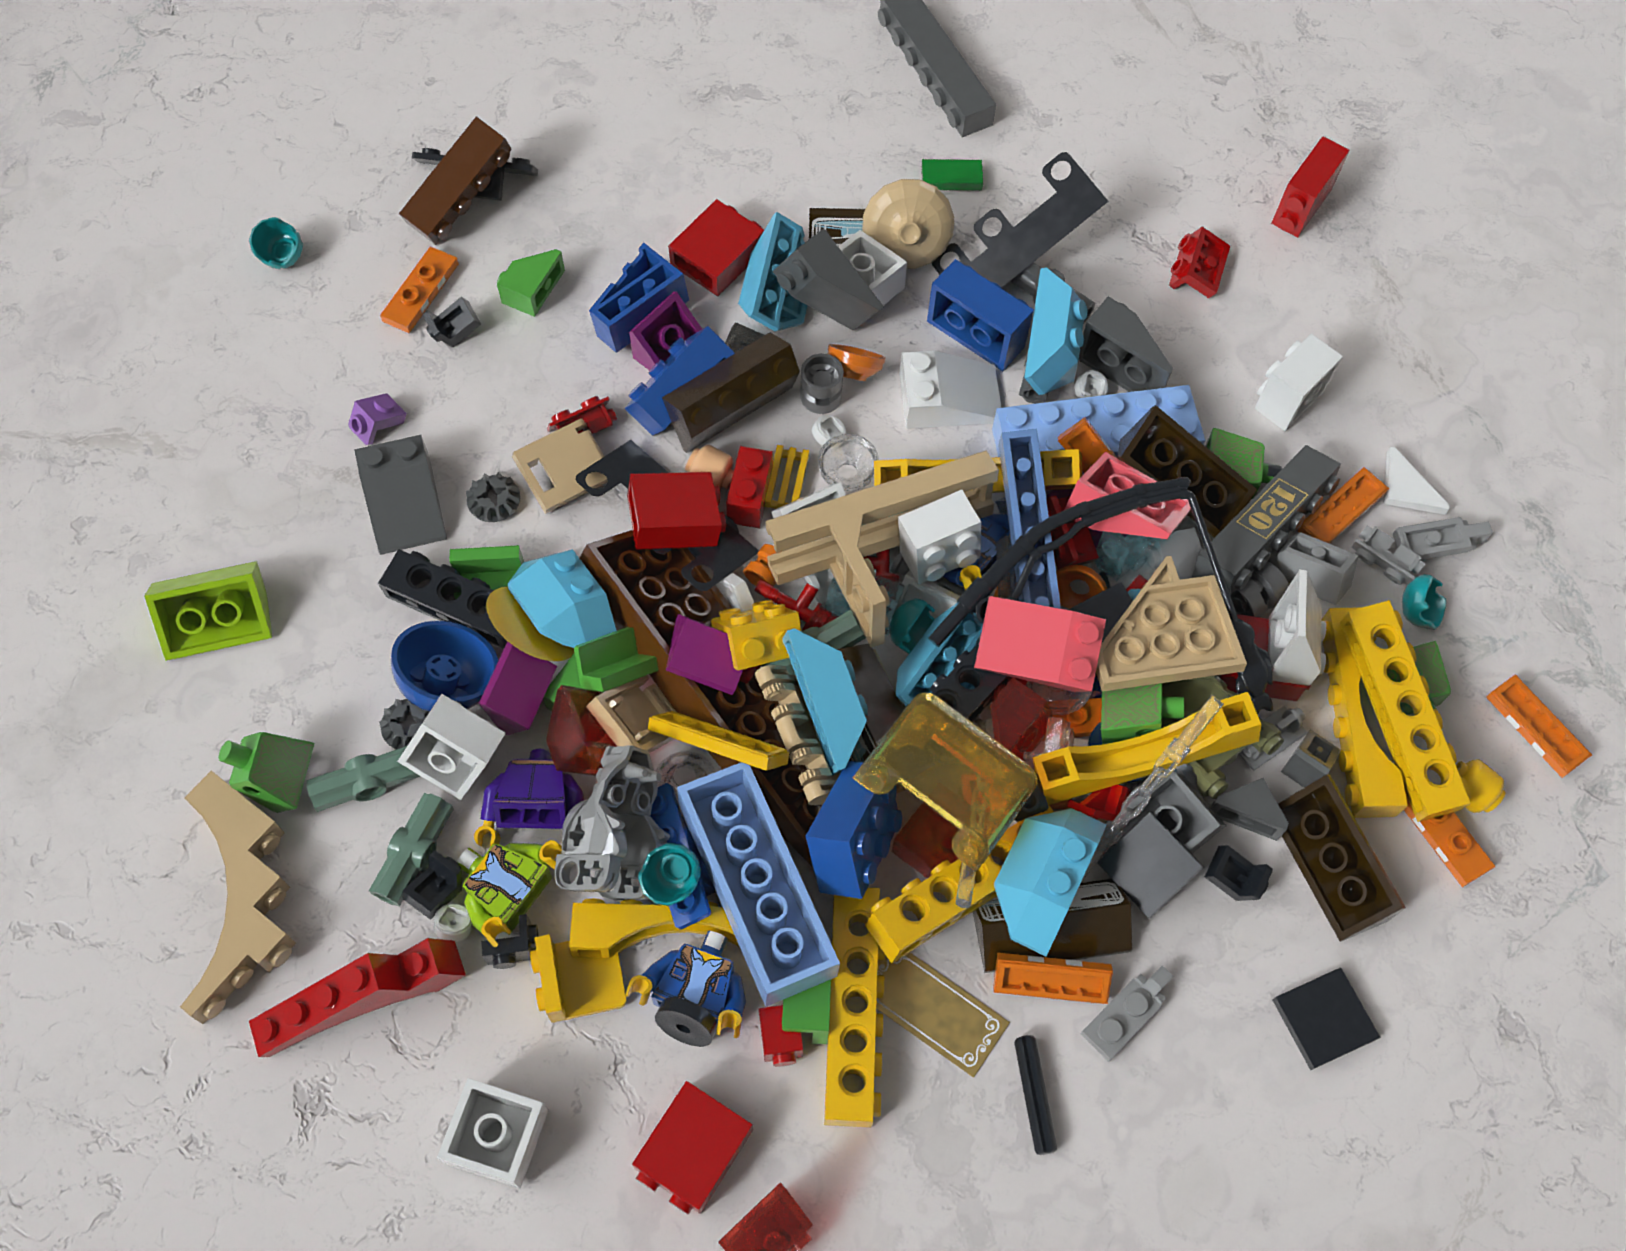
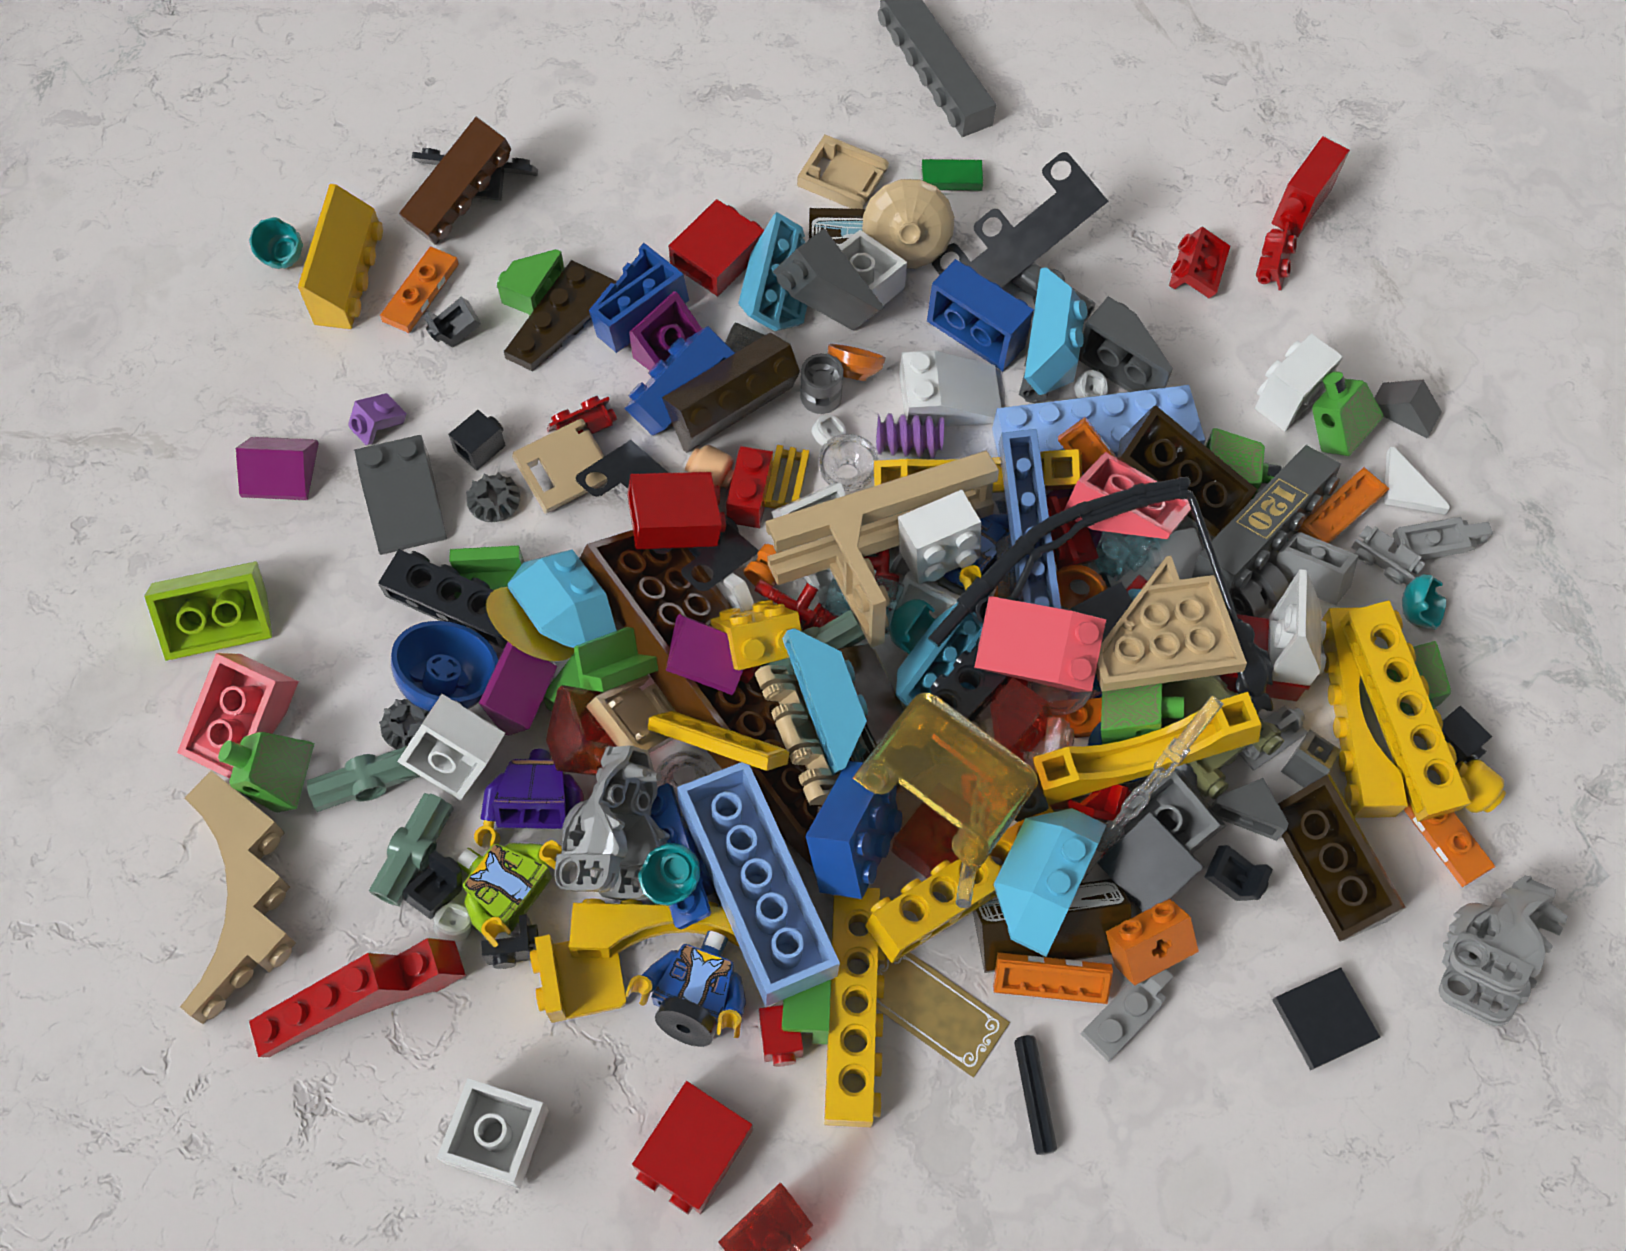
orange plate [1486,674,1592,778] -> none
none -> coral slope [177,653,299,778]
none -> magenta slope [235,437,319,500]
none -> yellow slope [298,184,383,329]
none -> black brick [448,410,506,471]
none -> dark brown wing [504,260,617,372]
none -> tan container [797,134,889,209]
none -> medium lavender piece [876,413,944,459]
none -> orange brick [1106,898,1199,986]
none -> red hinge [1256,222,1297,290]
none -> bright green torso [1312,372,1384,456]
none -> dark grey slope [1374,379,1442,438]
none -> light grey animal [1439,875,1568,1026]
none -> black brick [1441,705,1493,765]

